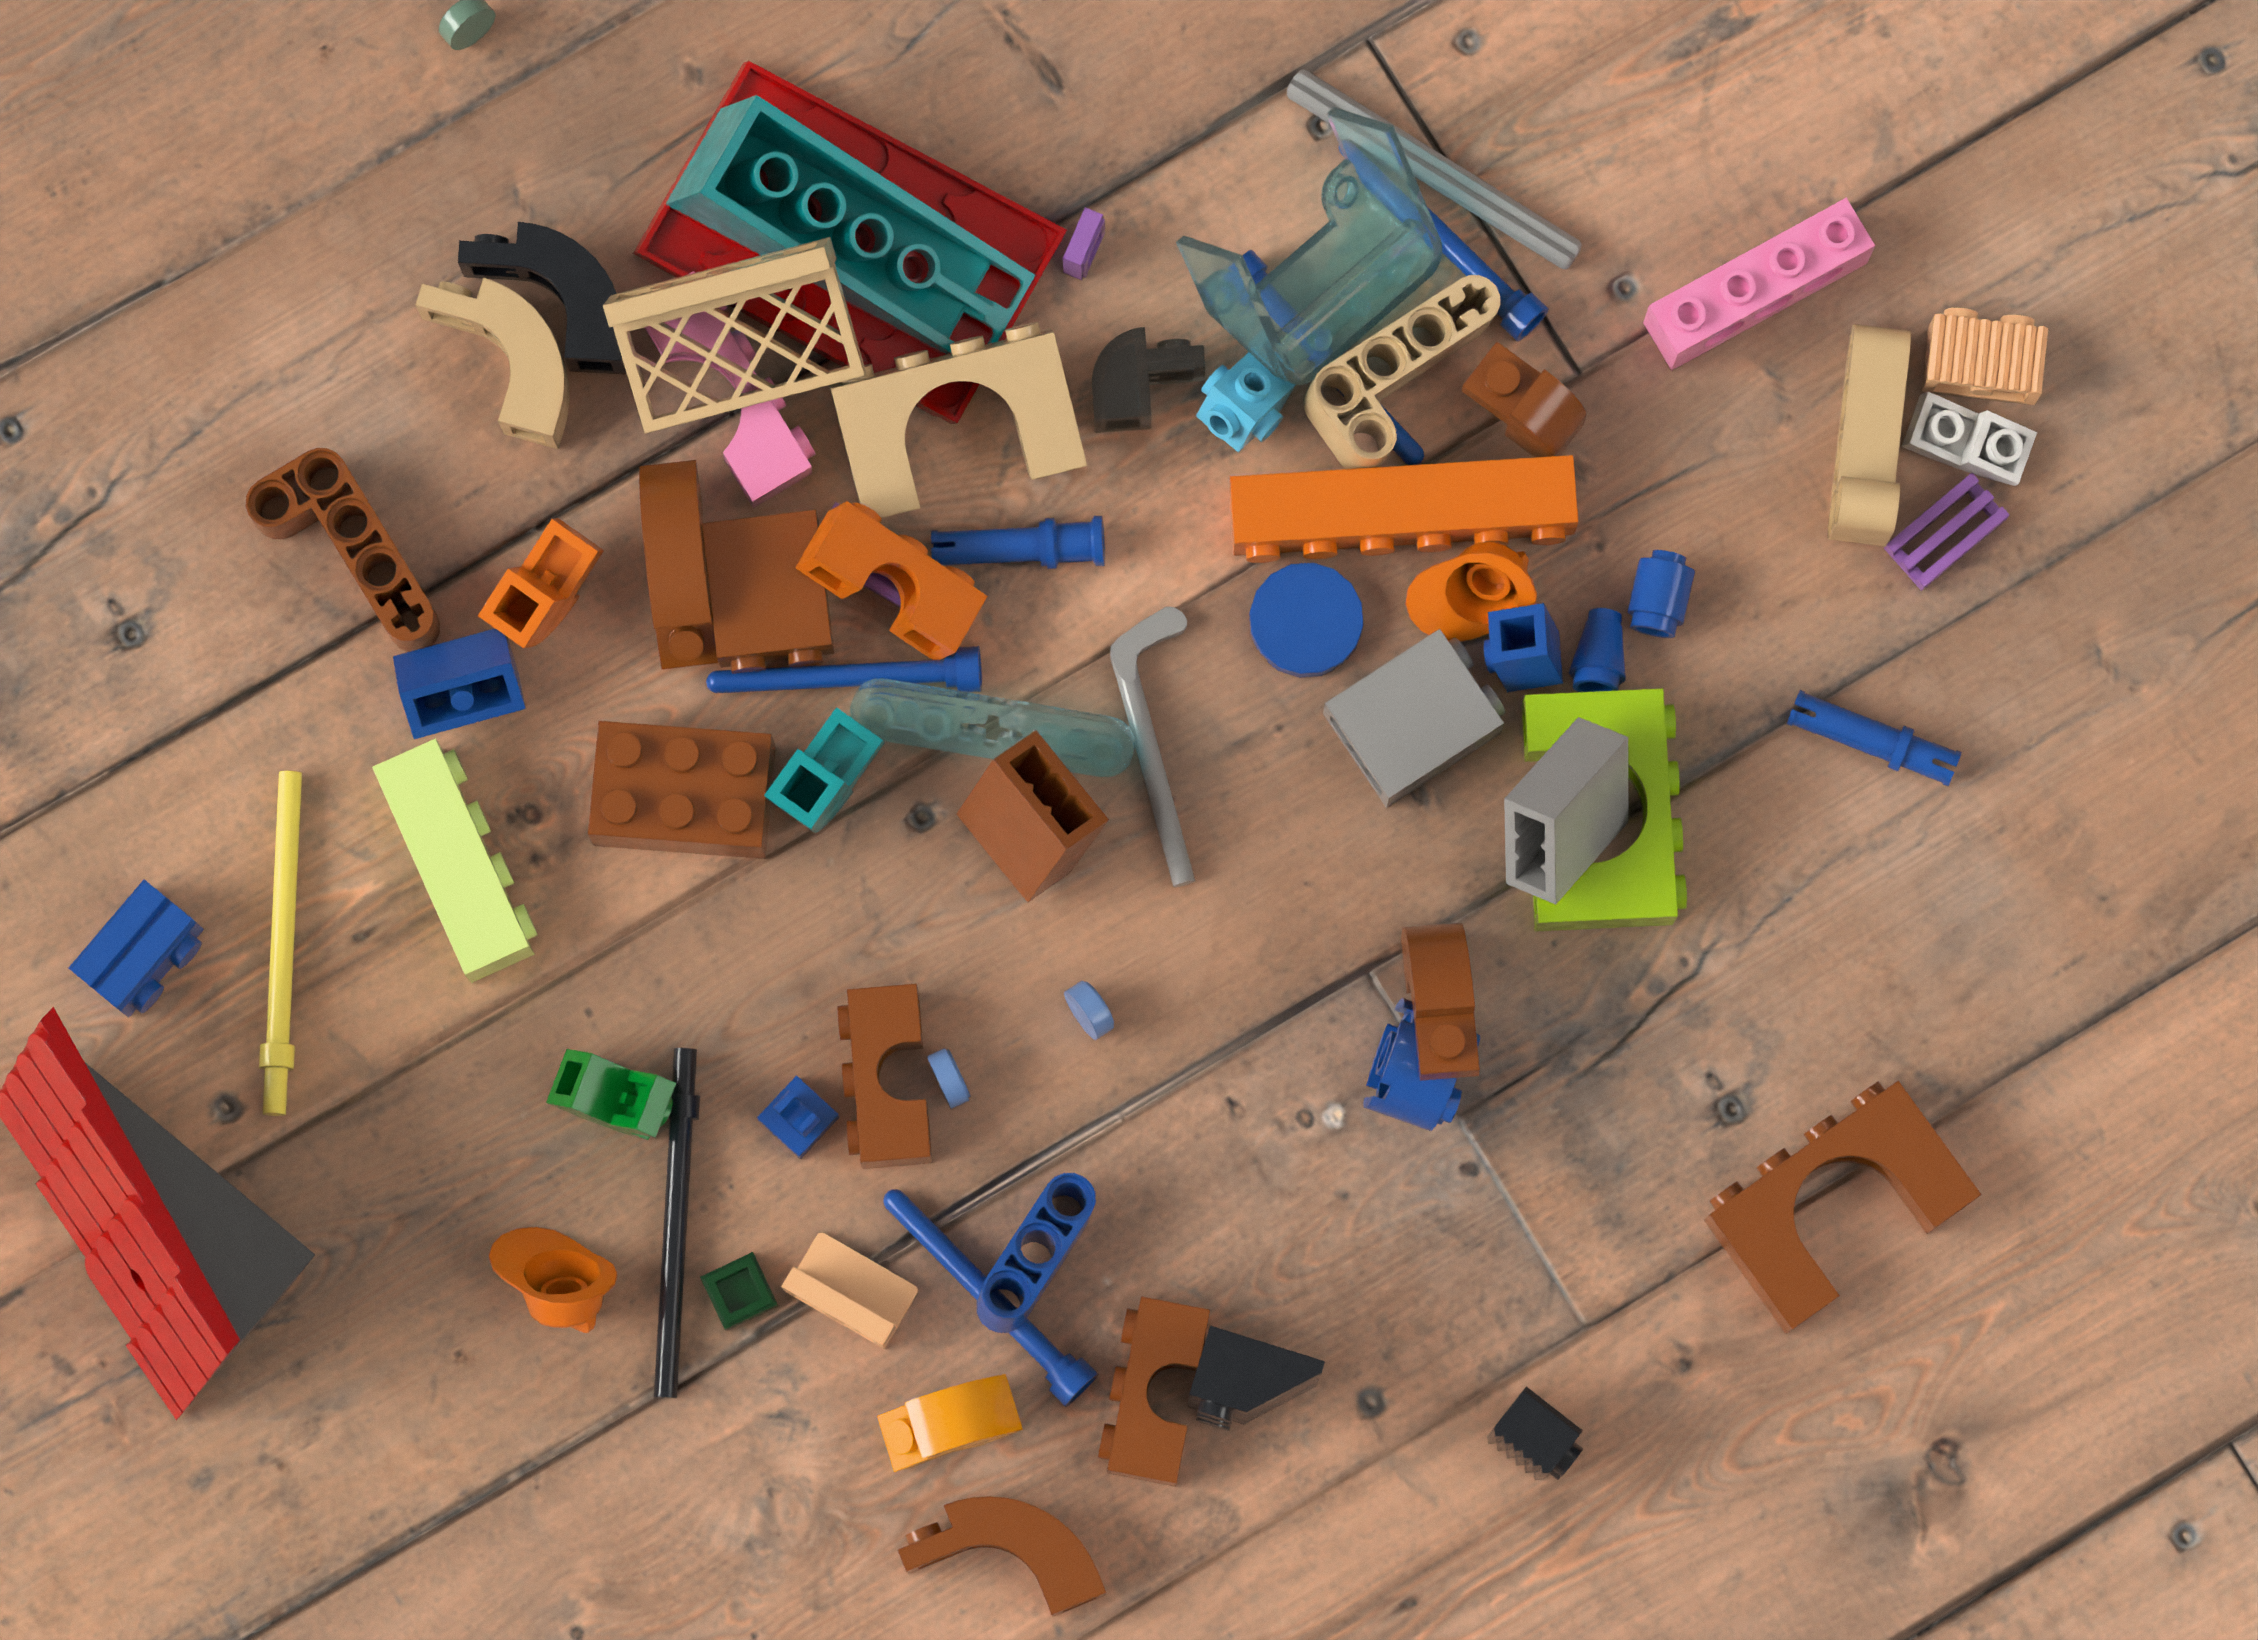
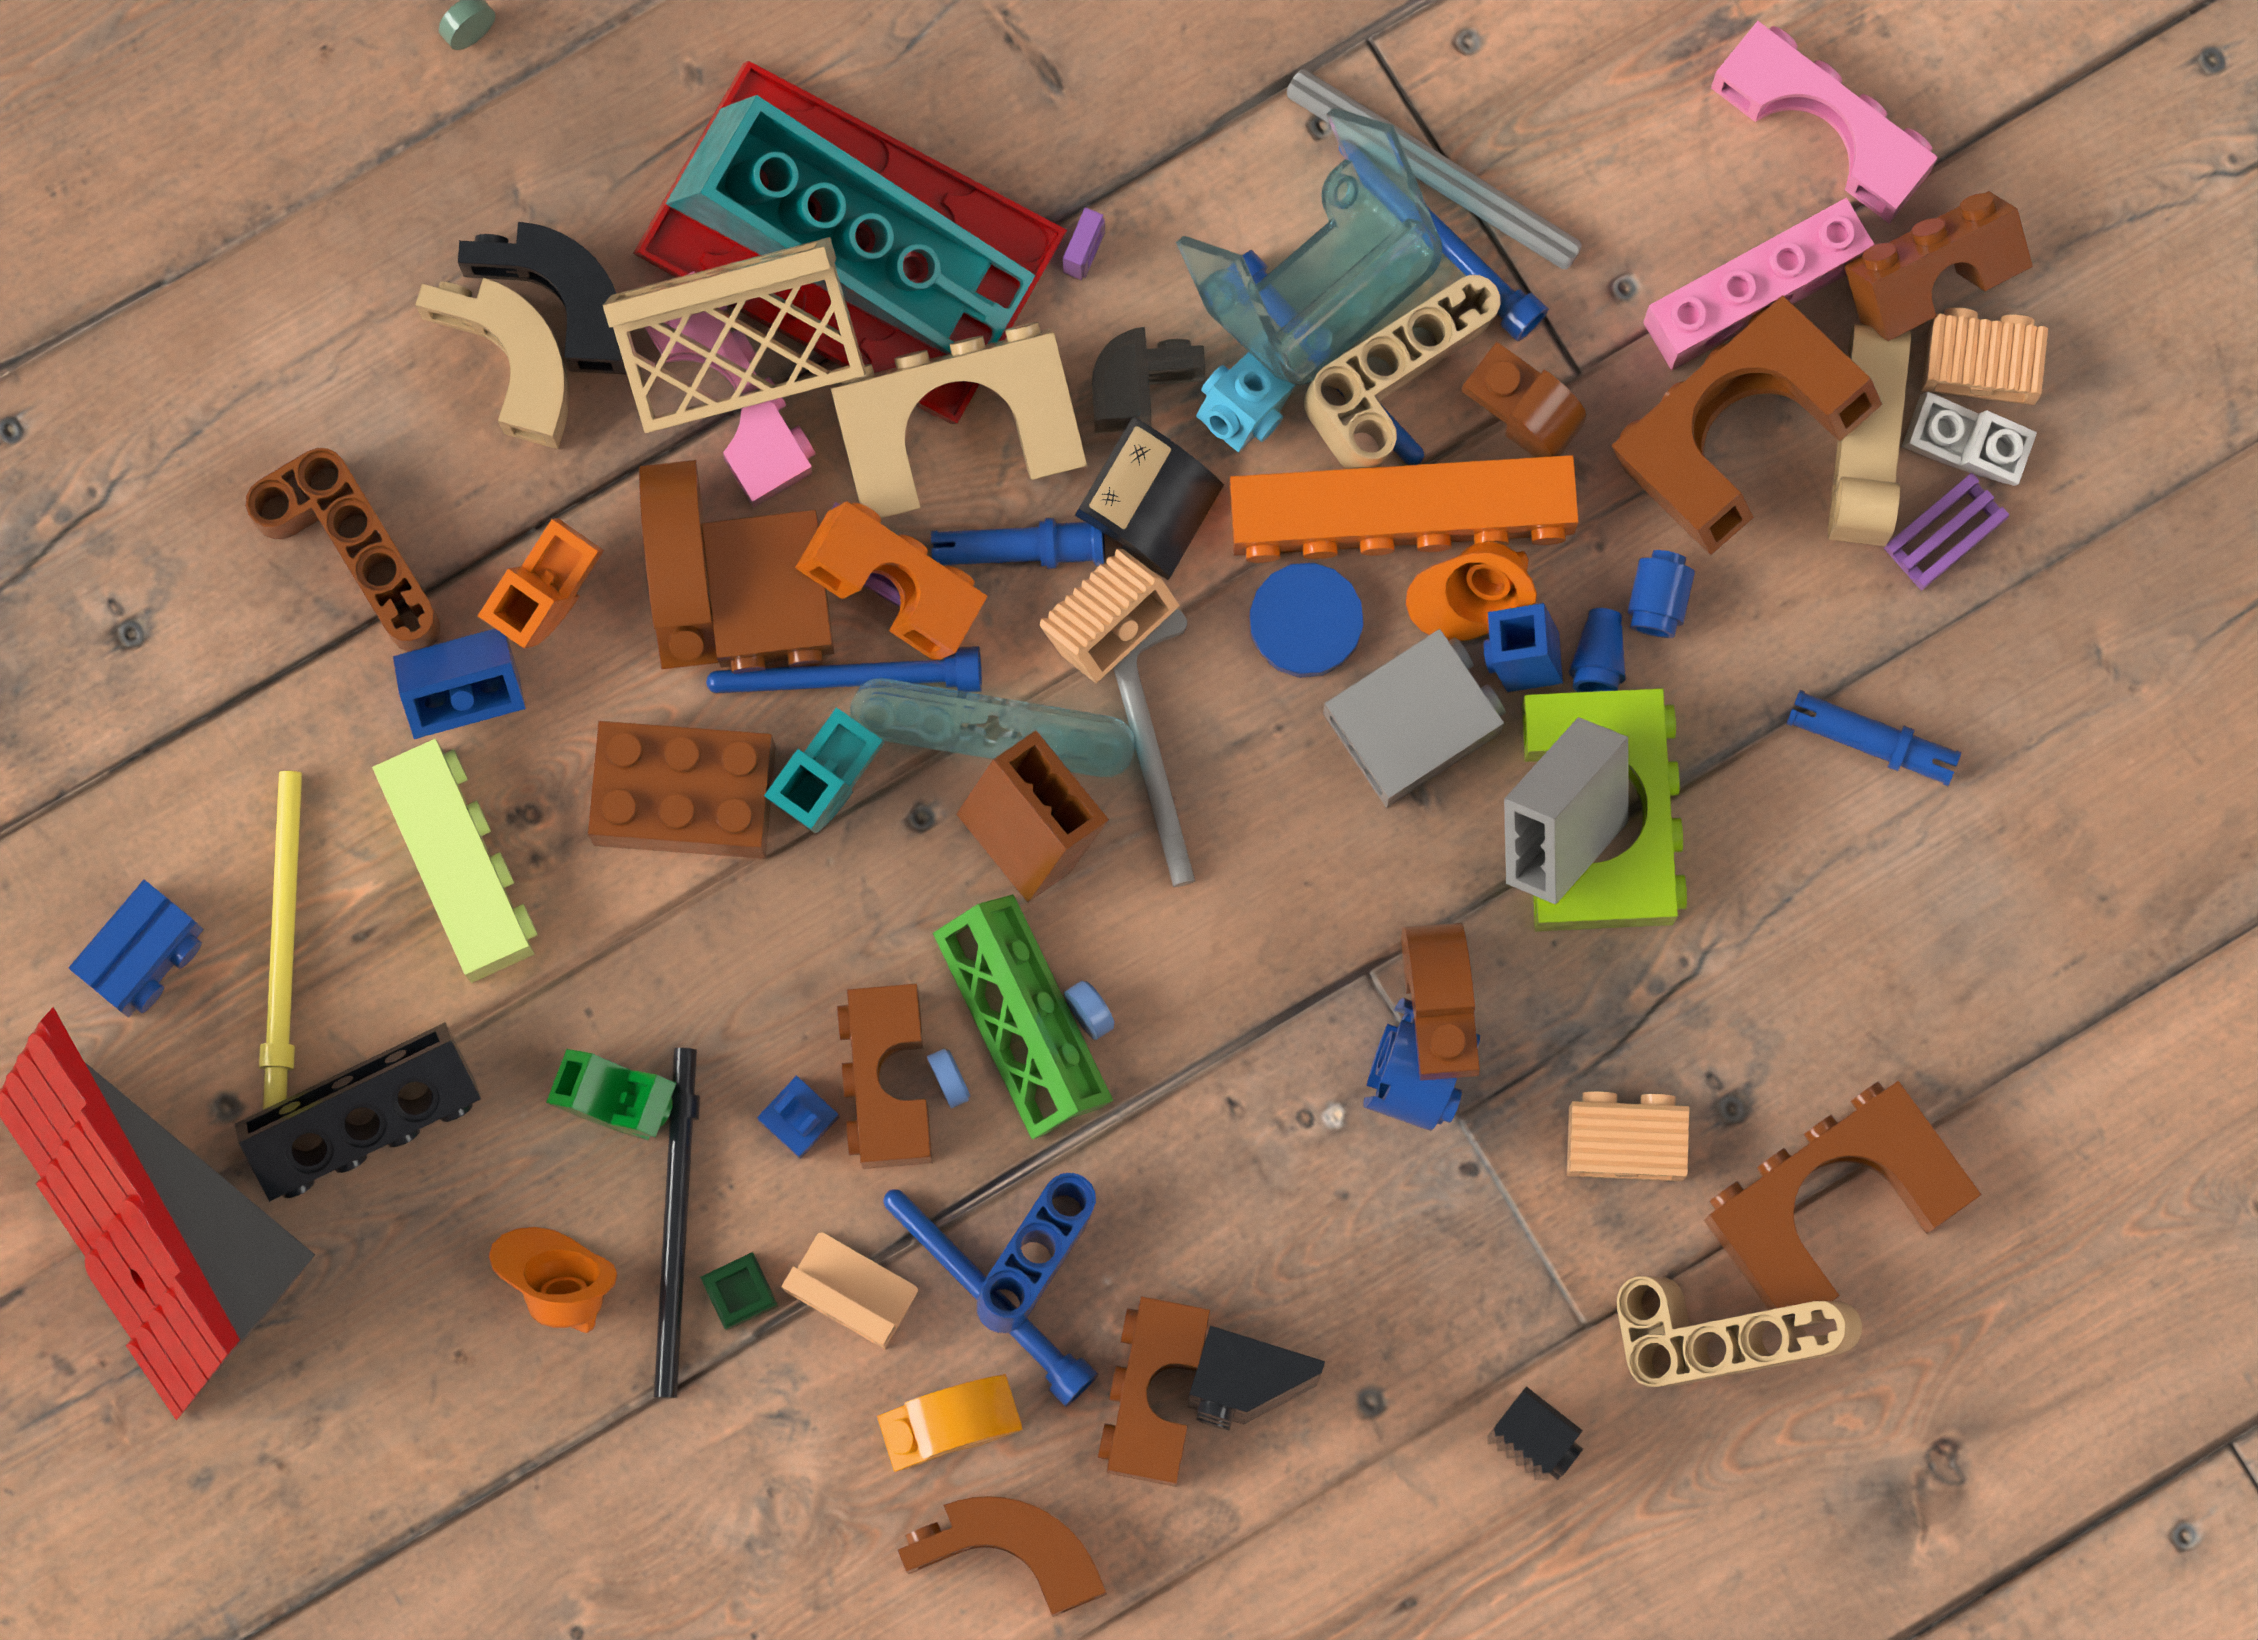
none -> black brick [235,1022,481,1202]
none -> bright green fence [933,894,1114,1140]
none -> light nougat brick [1040,549,1180,684]
none -> black slope [1075,416,1224,580]
none -> light nougat brick [1567,1091,1689,1181]
none -> dark orange arch [1611,295,1883,555]
none -> tan beam [1617,1276,1862,1387]
none -> bright pink arch [1711,21,1938,224]
none -> dark orange arch [1844,191,2033,341]

